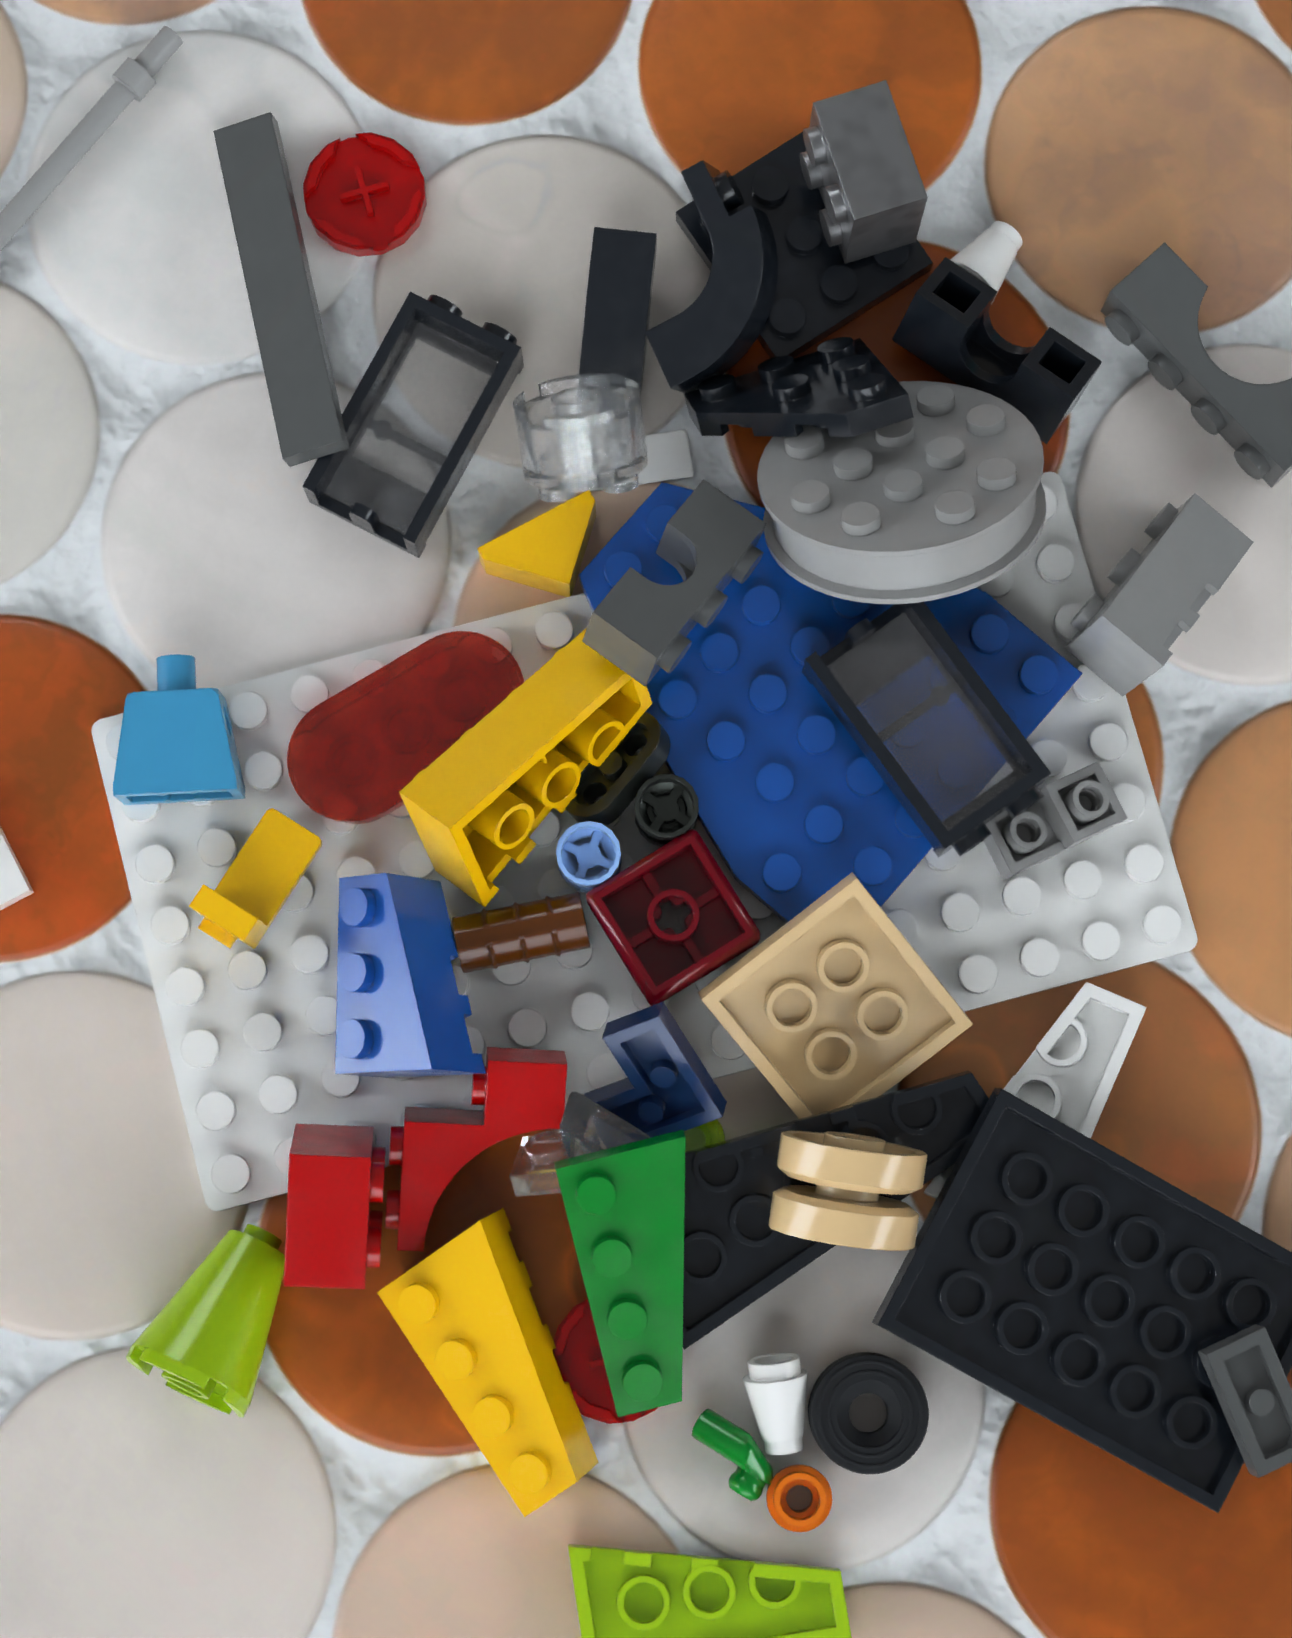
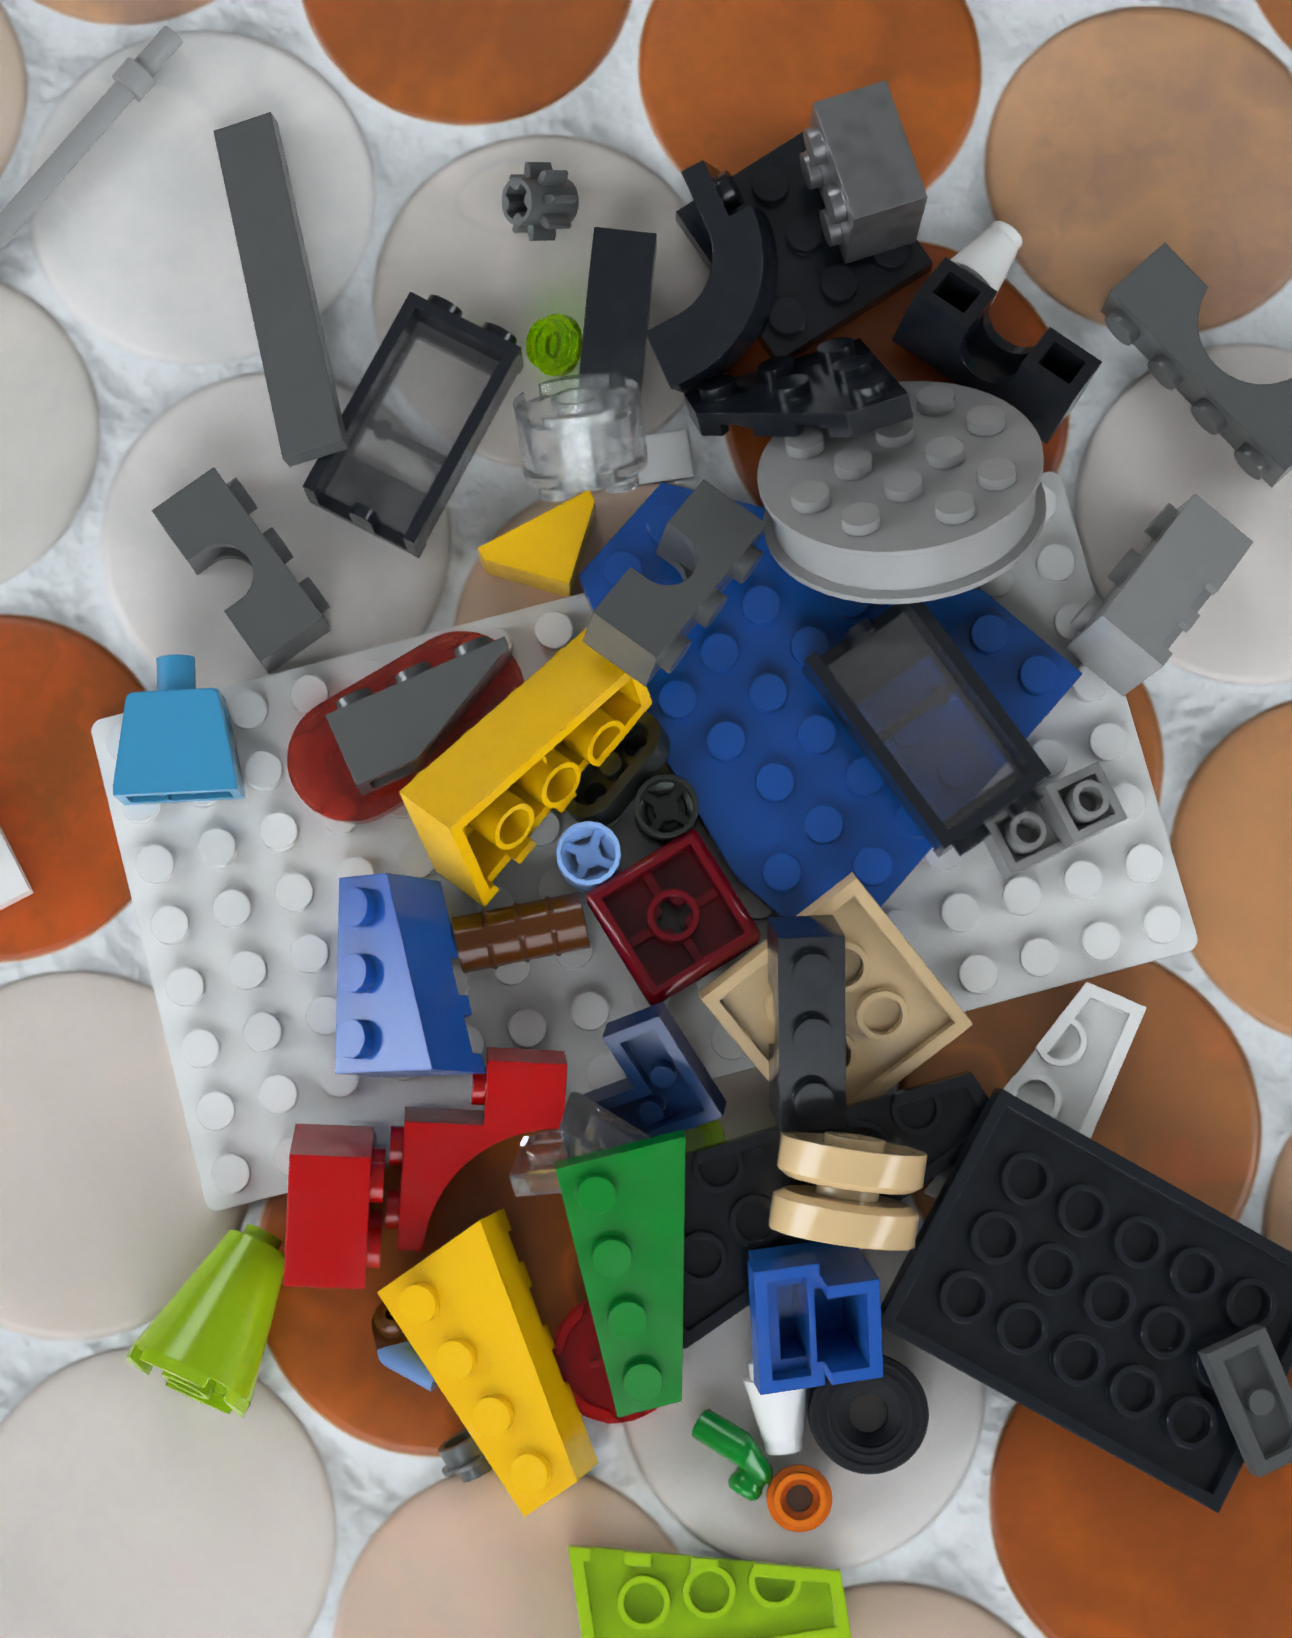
yellow bracket [189,808,322,949] -> none
red tile [303,132,427,257] -> none
none -> dark grey arch [151,467,330,674]
none -> dark grey slope [325,636,511,796]
none -> arm [372,1302,438,1392]
none -> dark grey plate [438,1429,492,1483]
none -> dark grey gear [502,162,579,241]
none -> clear neon green plate [526,314,582,377]
none -> blue plate [748,1241,883,1395]
none -> black arch [767,915,846,1132]

